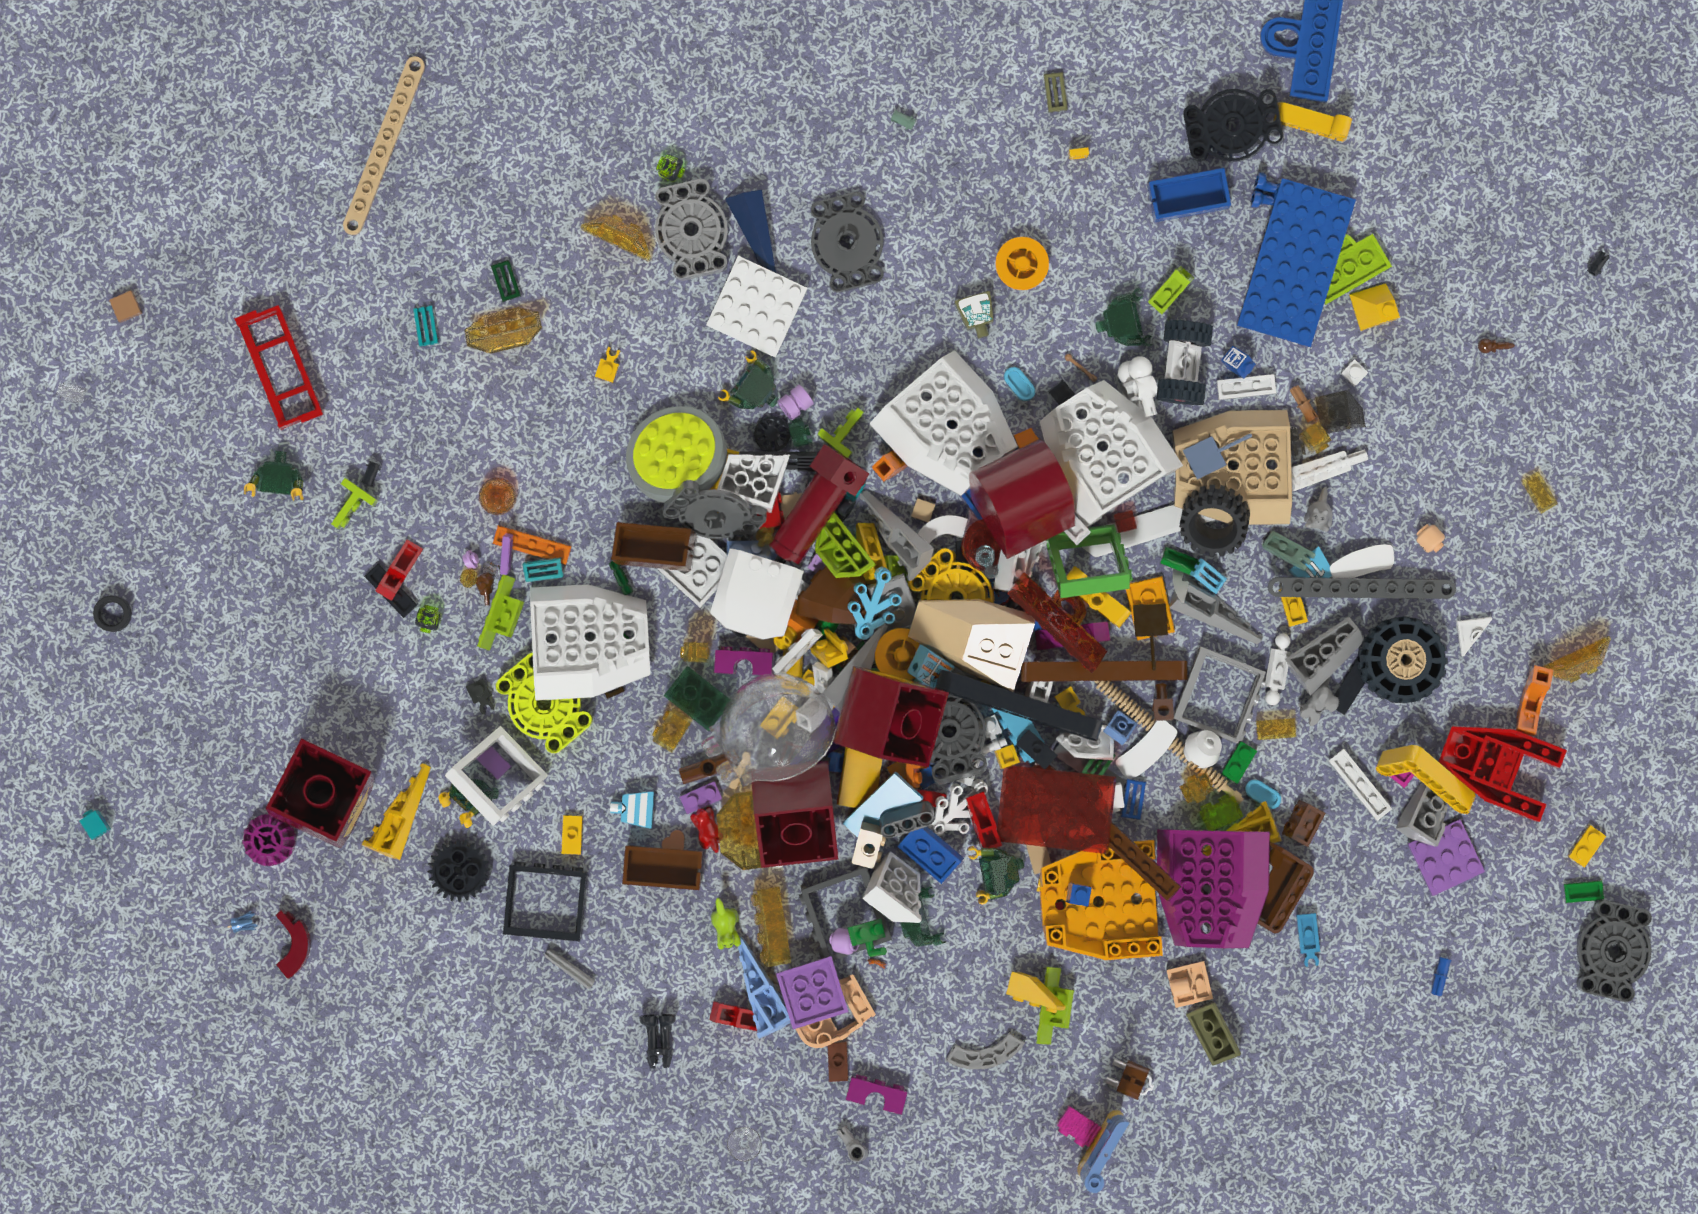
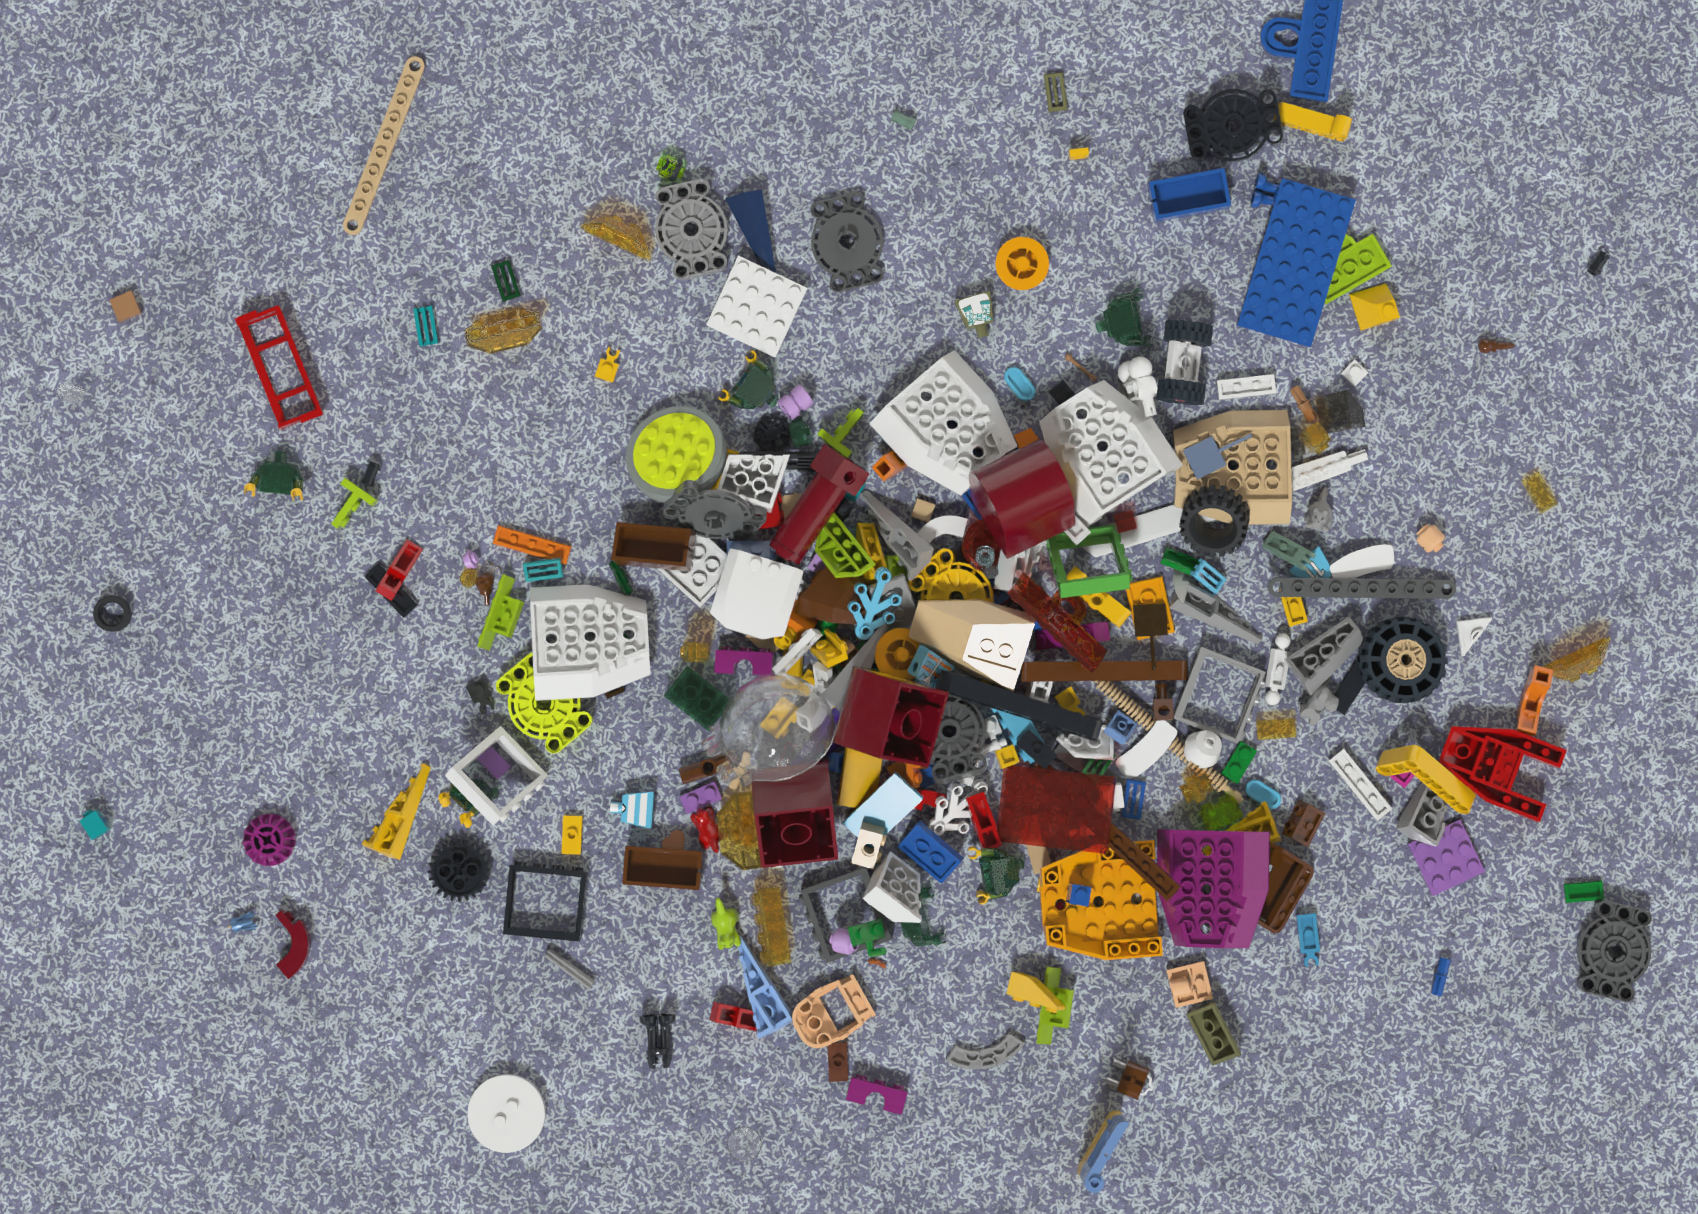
dark red brick [266,738,374,849] -> none
head [415,604,442,634] -> none
clear orange cylinder [478,477,517,515] -> none
medium lavender tile [500,533,513,575] -> none
clear yellow brick [652,708,693,753] -> none
clear yellow plate [756,527,774,547] -> none
medium lavender plate [776,956,848,1029] -> none
light grey pin [836,1126,868,1162] -> none
dark grey beam [879,801,935,838] -> none
dark pink brick [1056,1105,1102,1147] -> none
lime bracket [1148,266,1195,314] -> none
blue brick [1221,346,1256,379] -> none
yellow plate [1567,825,1606,868] -> none
none -> white brick [467,1074,546,1153]

